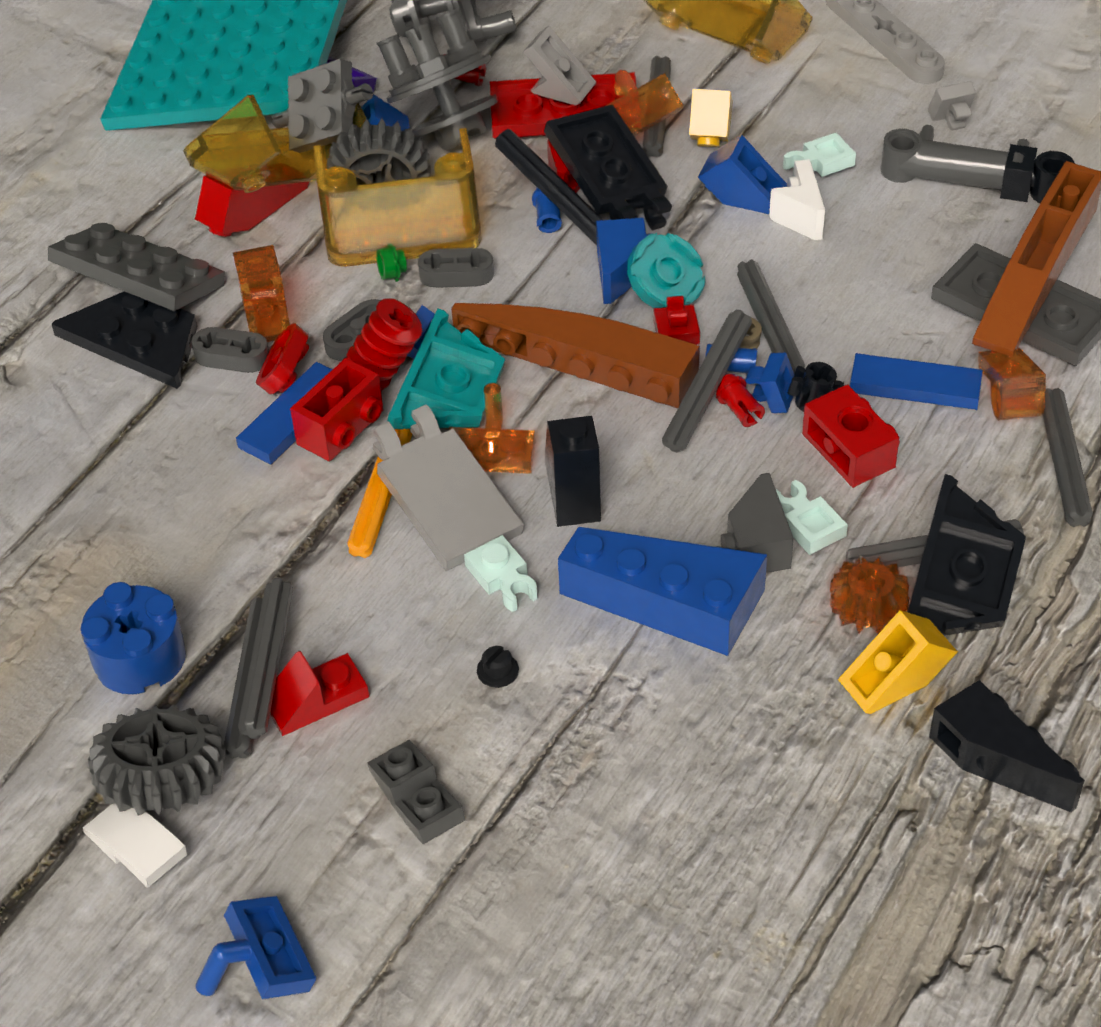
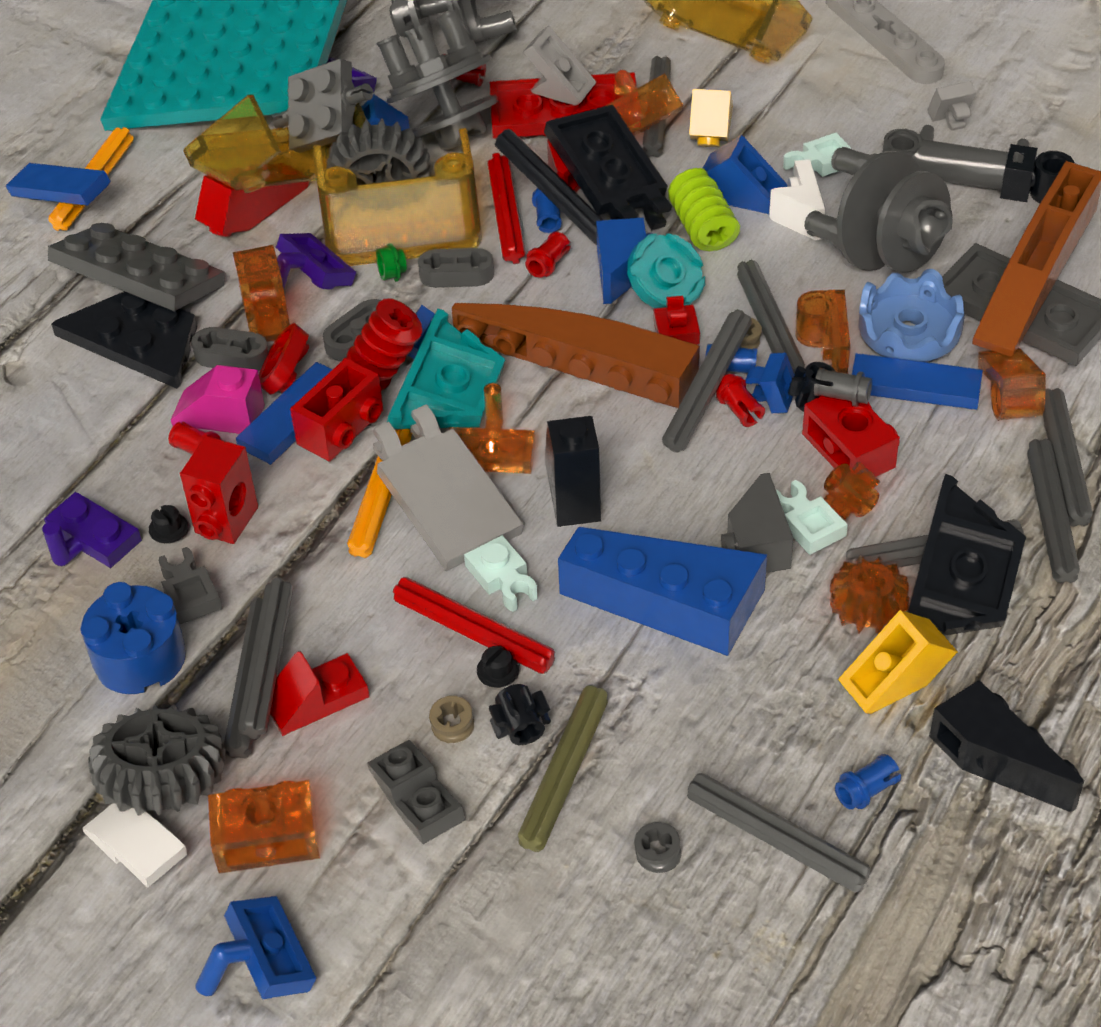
none -> blue tile [5,163,111,206]
none -> dark purple plate [42,492,142,569]
none -> light orange axle [48,127,134,231]
none -> black piece [149,505,188,544]
none -> dark grey plate [159,547,223,625]
none -> red pin [168,421,221,455]
none -> dark pink slope [171,365,265,434]
none -> red brick [180,436,258,544]
none -> clear orange brick [208,780,320,874]
none -> dark purple plate [266,233,356,300]
none -> red axle [393,577,555,674]
none -> dark tan bush [429,696,474,743]
none -> red axle [487,152,526,264]
none -> black gear [488,684,551,745]
none -> olive axle [518,685,608,852]
none -> red pin [525,232,571,278]
none -> dark grey bush [634,822,682,873]
none -> lime piece [668,168,740,251]
none -> dark grey axle [687,773,870,892]
none -> clear orange plate [795,290,850,374]
none -> dark grey piece [804,147,953,273]
none -> dark grey pin [814,368,872,407]
none -> clear orange gear [824,462,880,519]
none -> blue pin [835,754,901,810]
none -> medium blue plate [858,269,965,362]
none -> dark grey axle [1027,439,1080,583]

